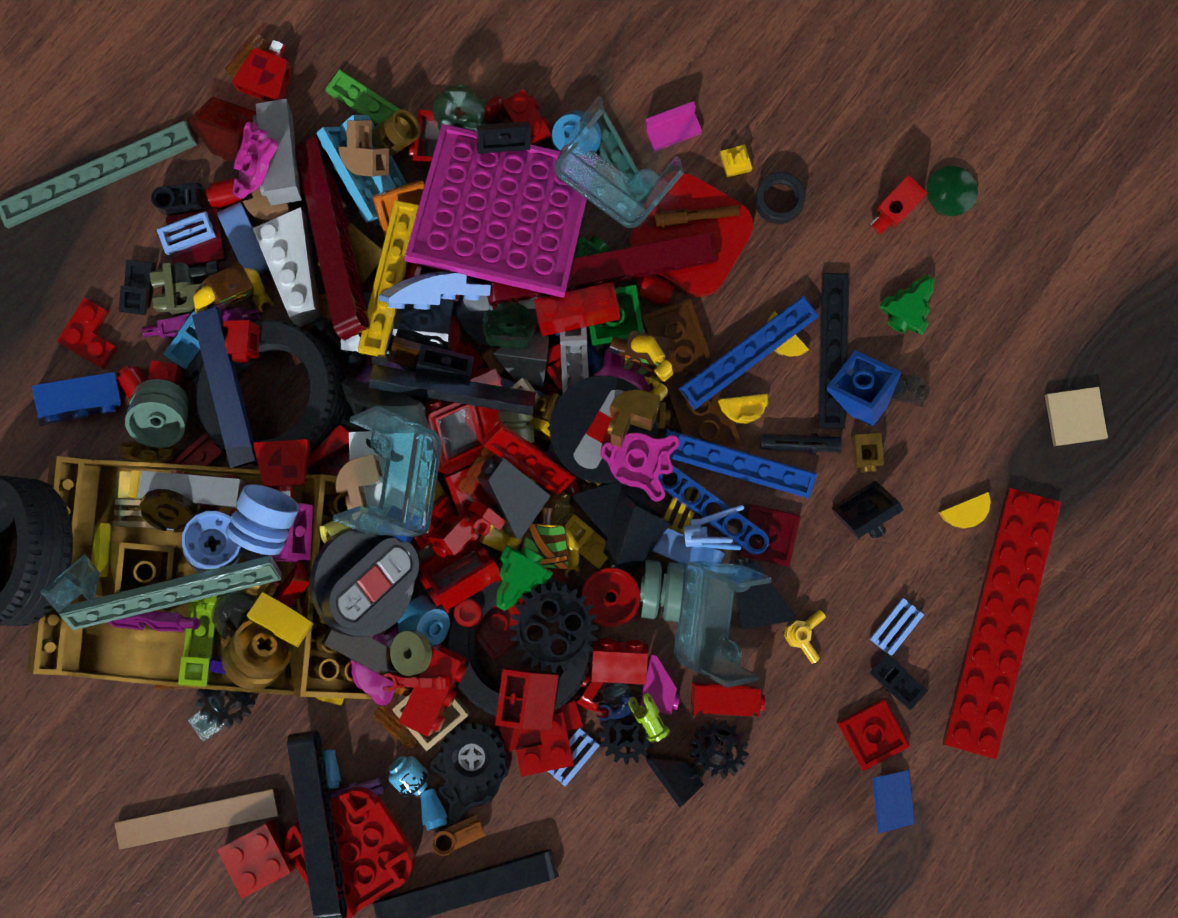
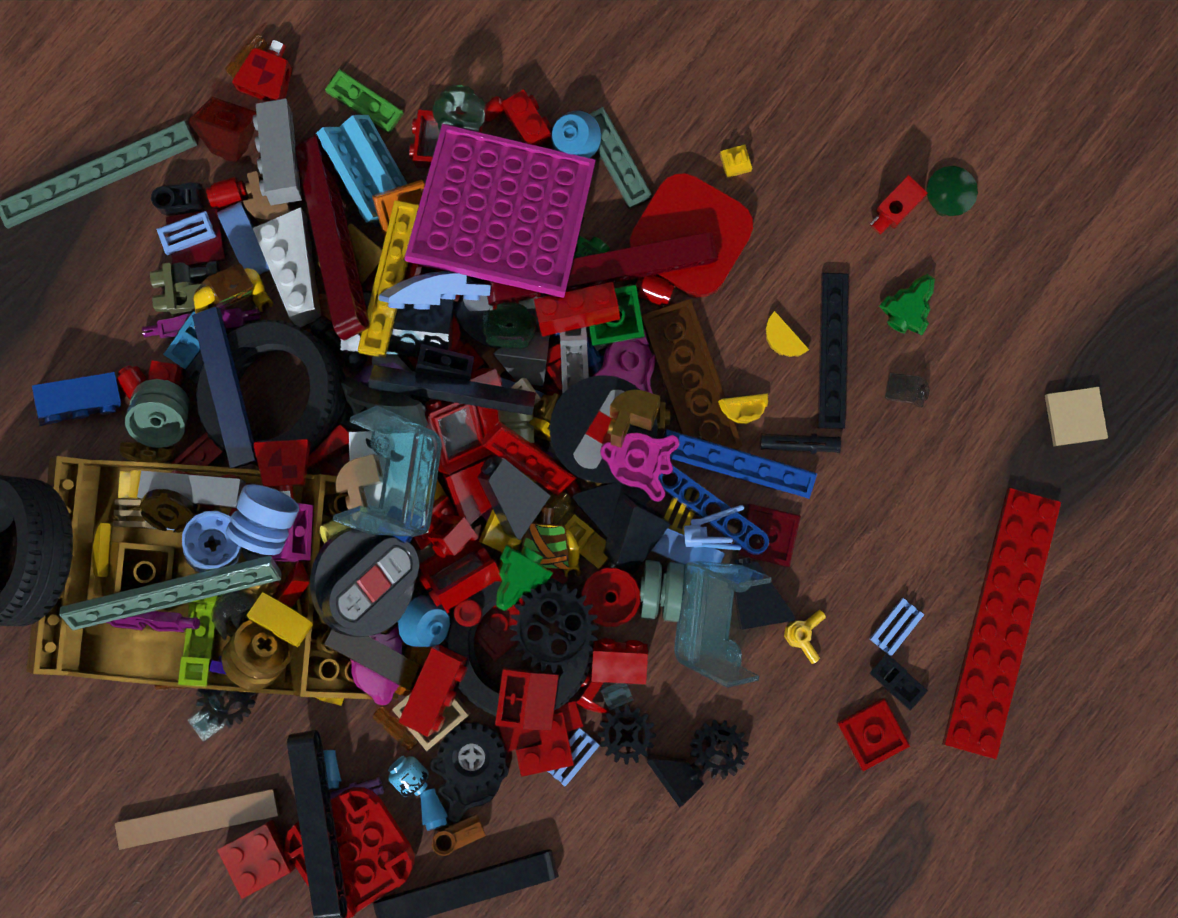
clear light blue slope [40,554,100,613] -> none
red plate [56,297,118,369] -> none
black slope [119,259,155,315] -> none
red brick [223,320,260,362] -> none
dark pink tile [233,122,278,199] -> none
medium nougat brick [339,120,389,176] -> none
pearl gold wheel [372,110,420,156] -> none
red piece [383,672,450,692] -> none
reddish brown tile [387,336,421,368] -> none
olive piece [390,630,432,676] -> none
clear orange axle [458,447,498,495] -> none
red tile [468,500,506,537] -> none
black tile [476,121,531,154] -> none
clear light blue windscreen [555,96,684,228] -> none
dark blue arm [596,694,636,721] -> none
torso [609,331,673,401] -> none
lime piece [629,693,670,743] -> none
dark pink slope [639,654,680,715] -> none
dark pink panel [644,101,702,152] -> none
reddish brown pin [654,205,740,229] -> none
blue tile [678,295,819,410] -> none
red window [690,683,765,717] -> none
black tyre [754,172,806,224] -> none
blue slope [827,350,901,427] -> none
black tile [832,480,904,539] -> none
pearl gold brick [850,433,884,473] -> none
blue piece [872,770,915,833] -> none
yellow tile [938,492,991,529] -> none

